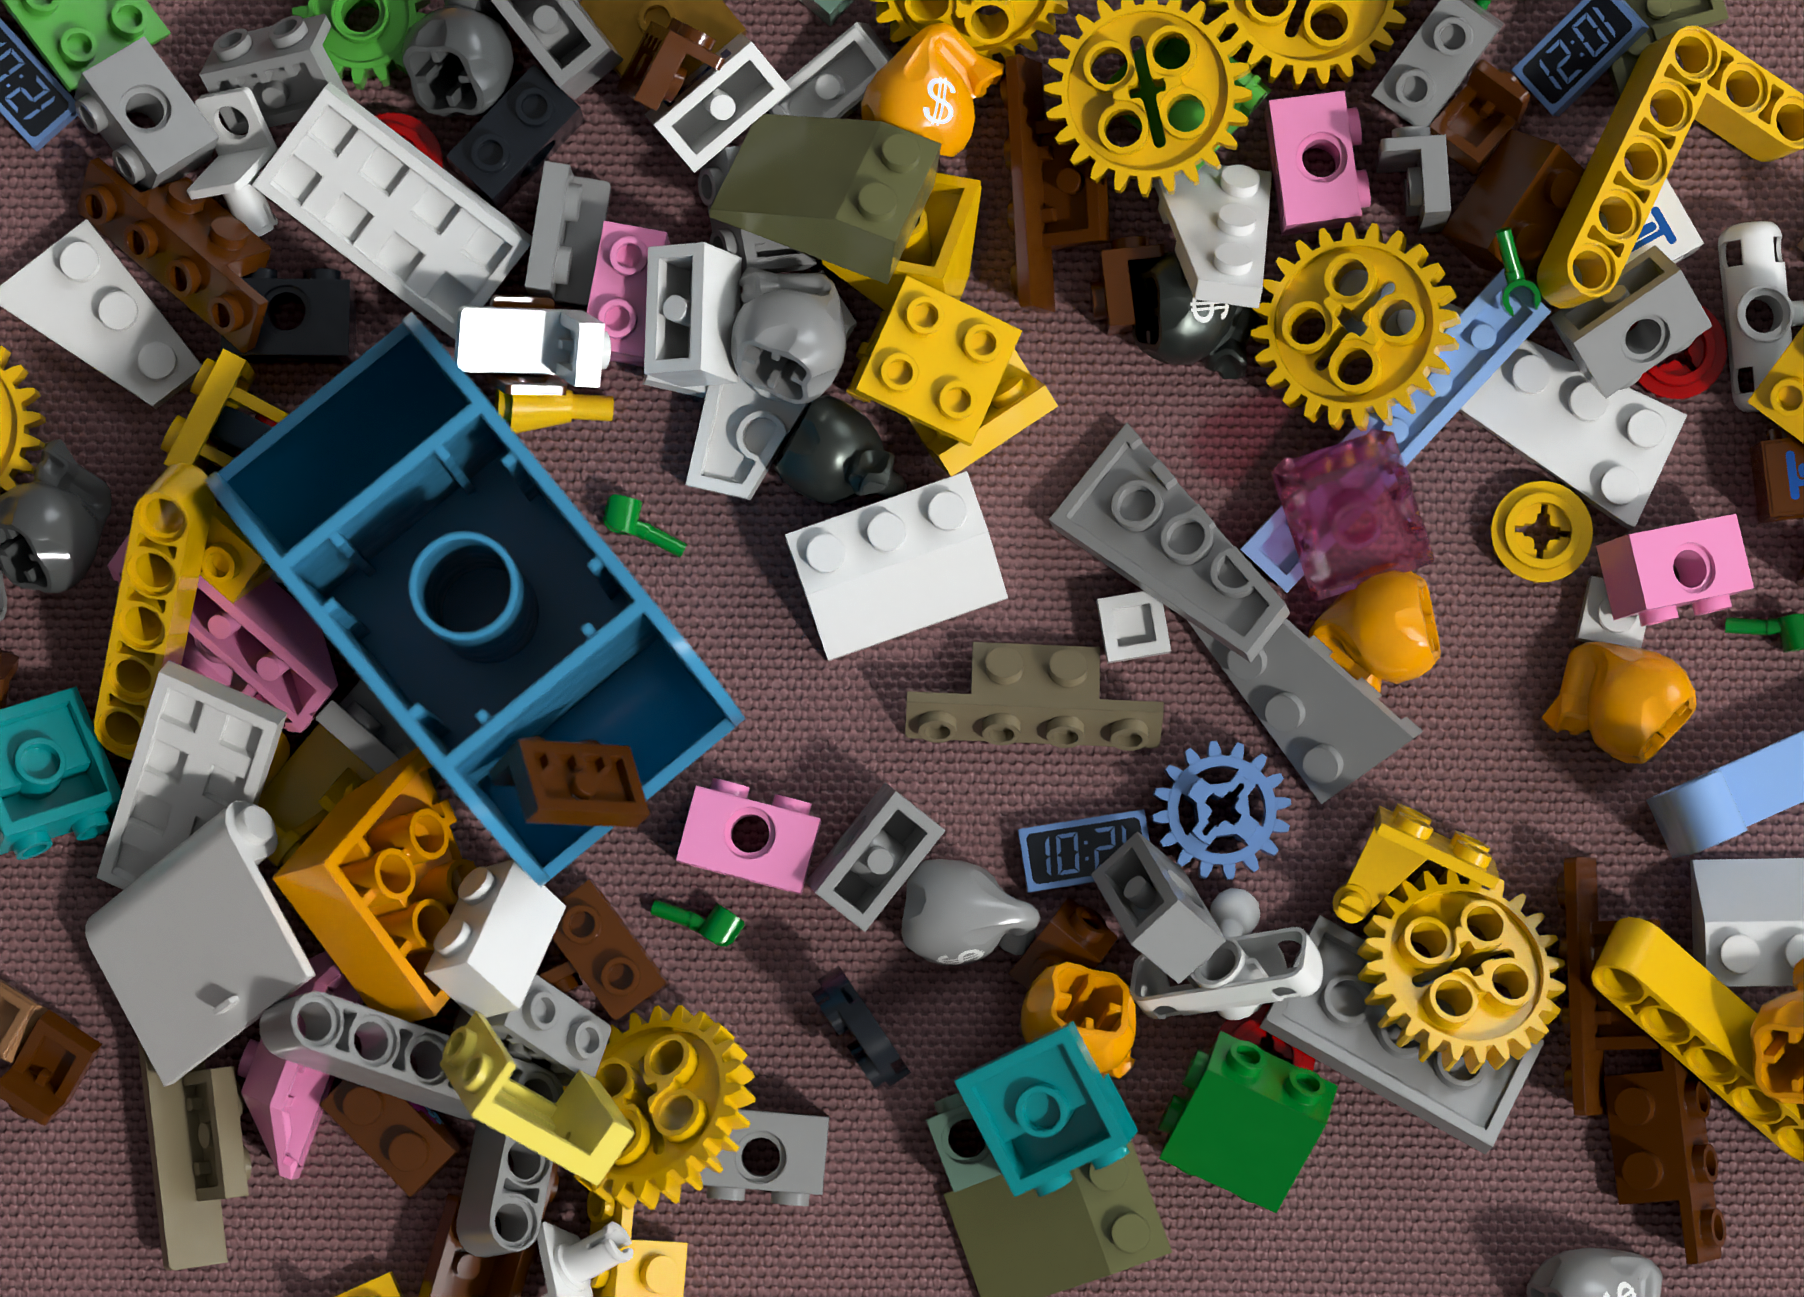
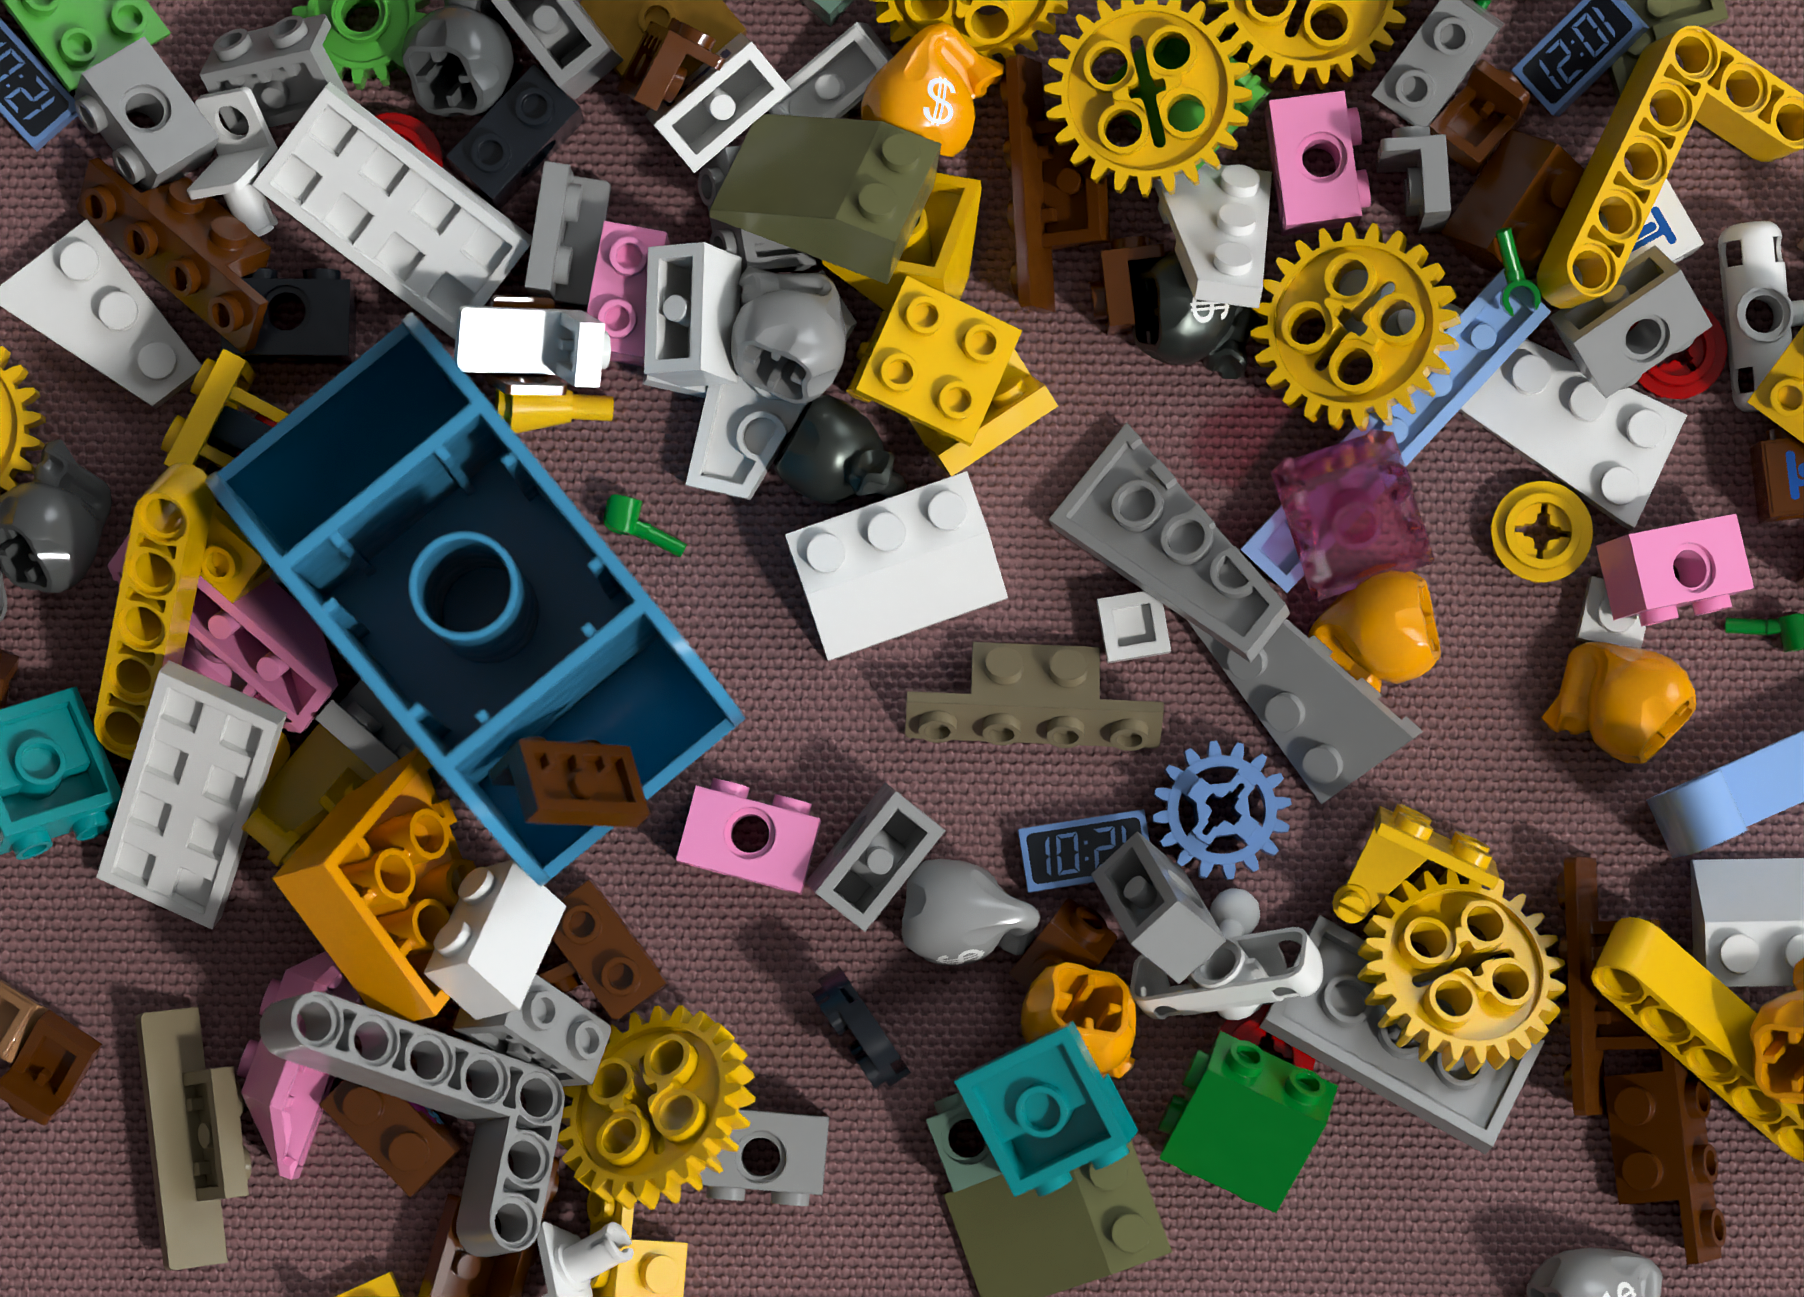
white door [85,800,316,1087] -> none
light yellow panel [439,1011,635,1186] -> none
green hand [651,900,745,947] -> none

